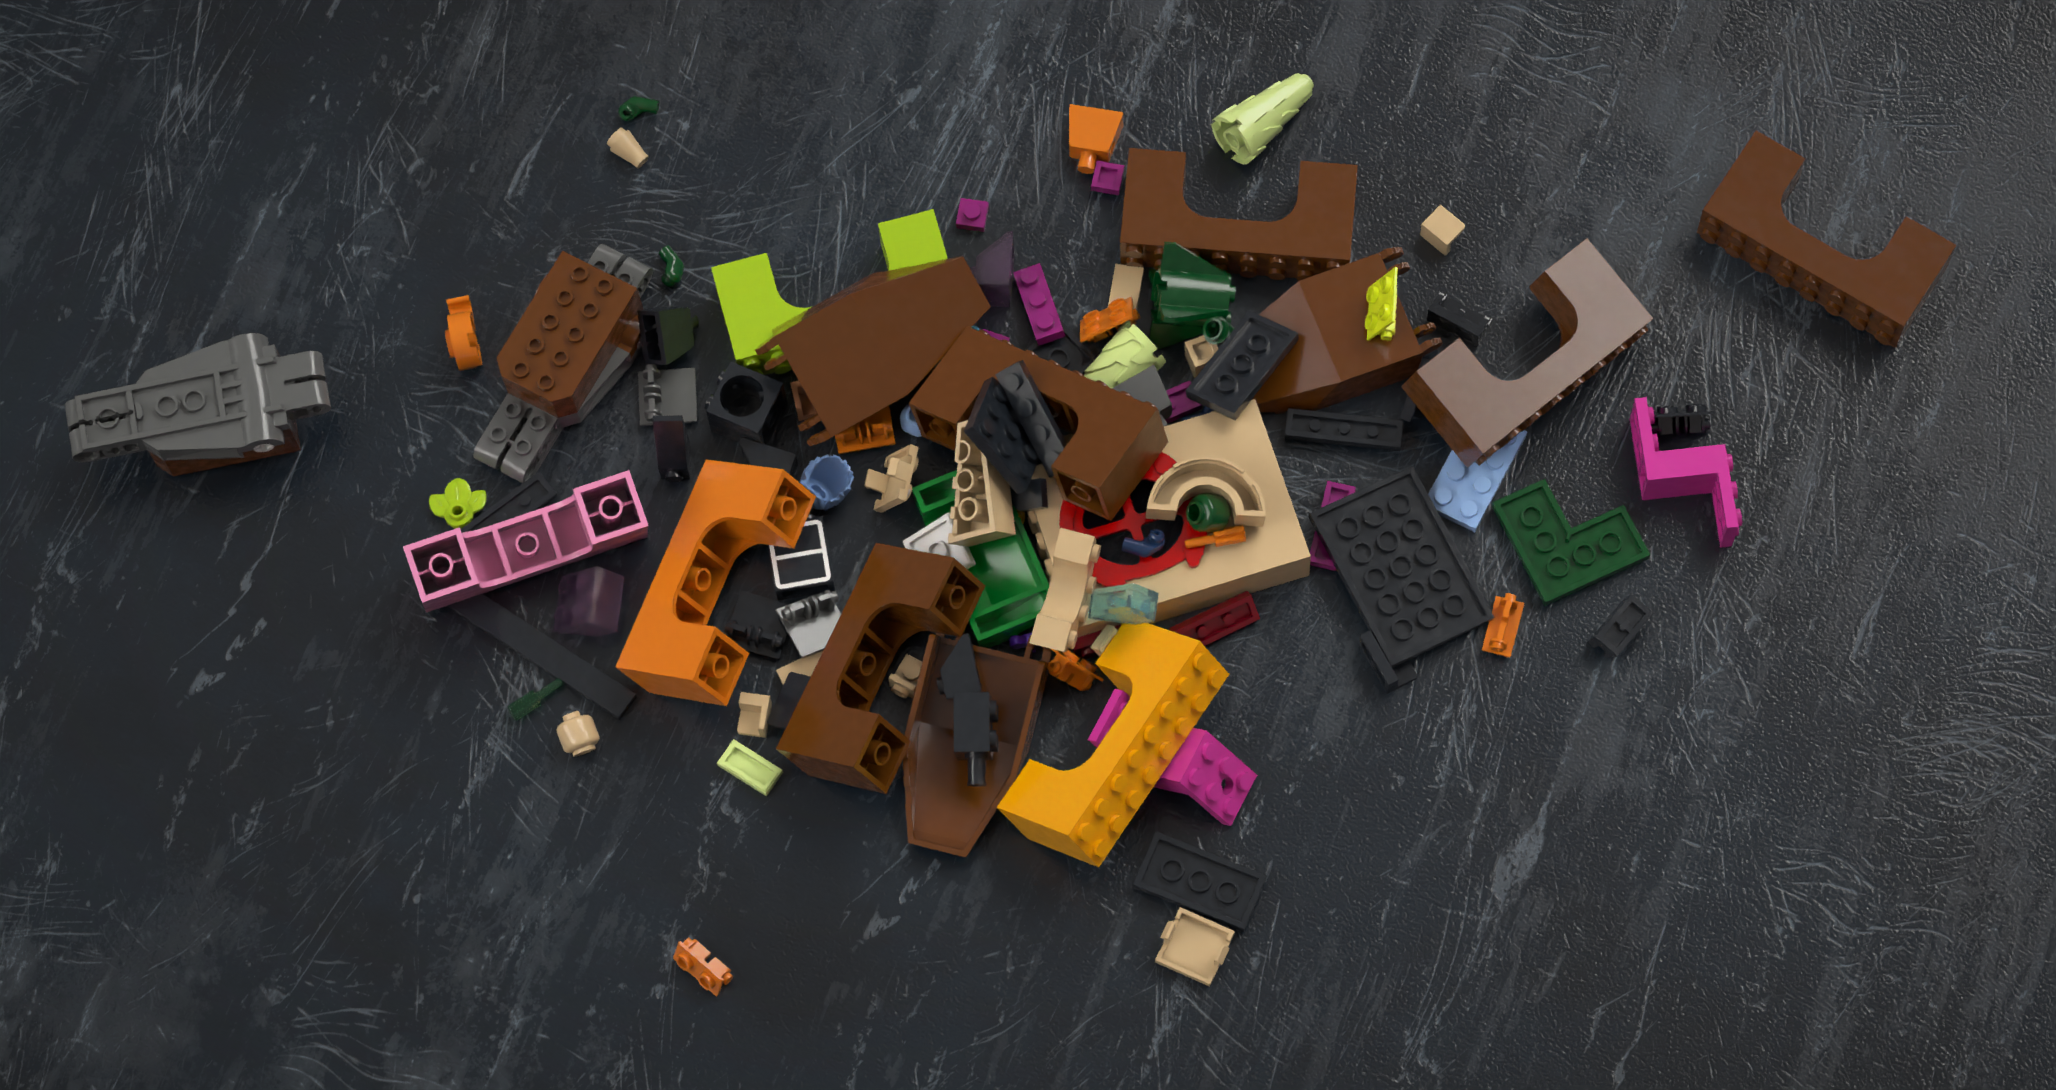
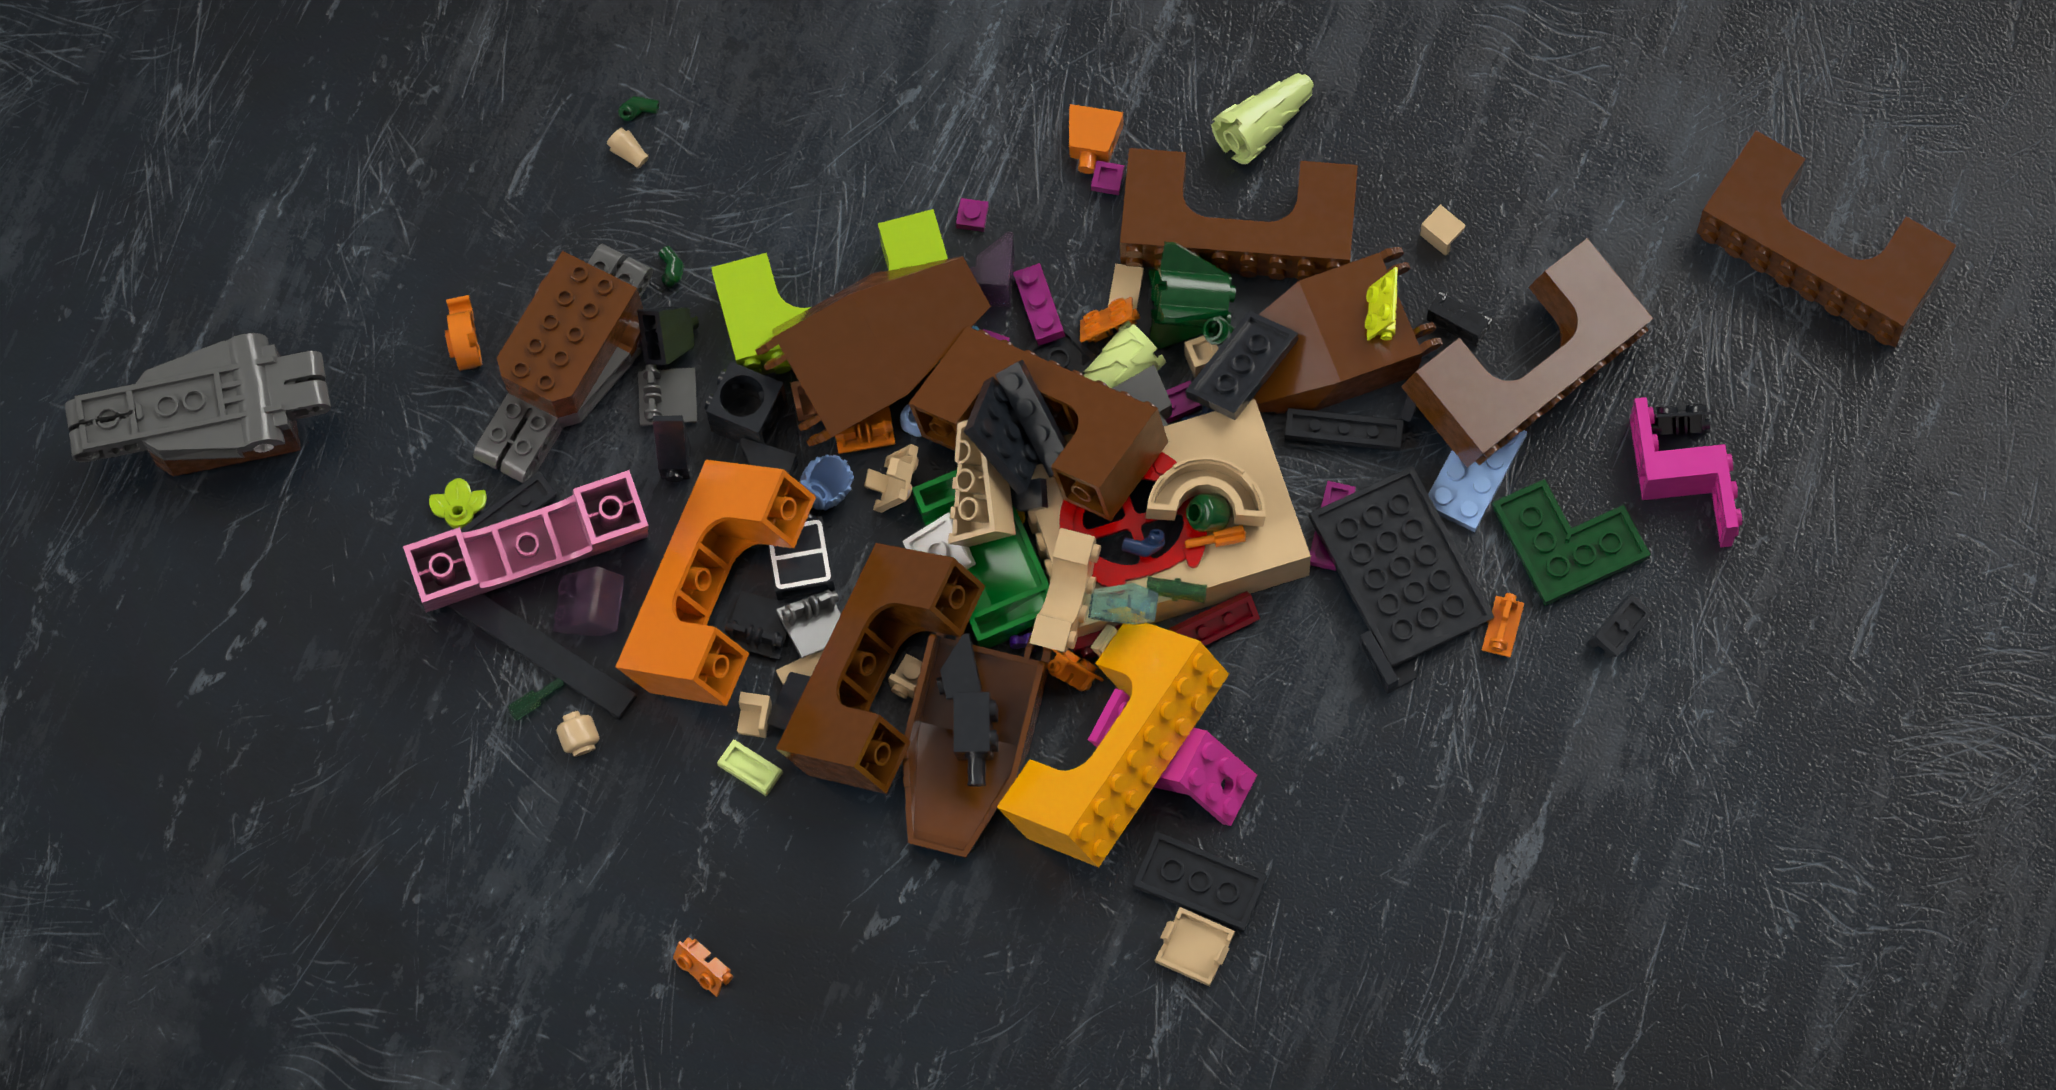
none -> clear green pin [1146,576,1207,604]

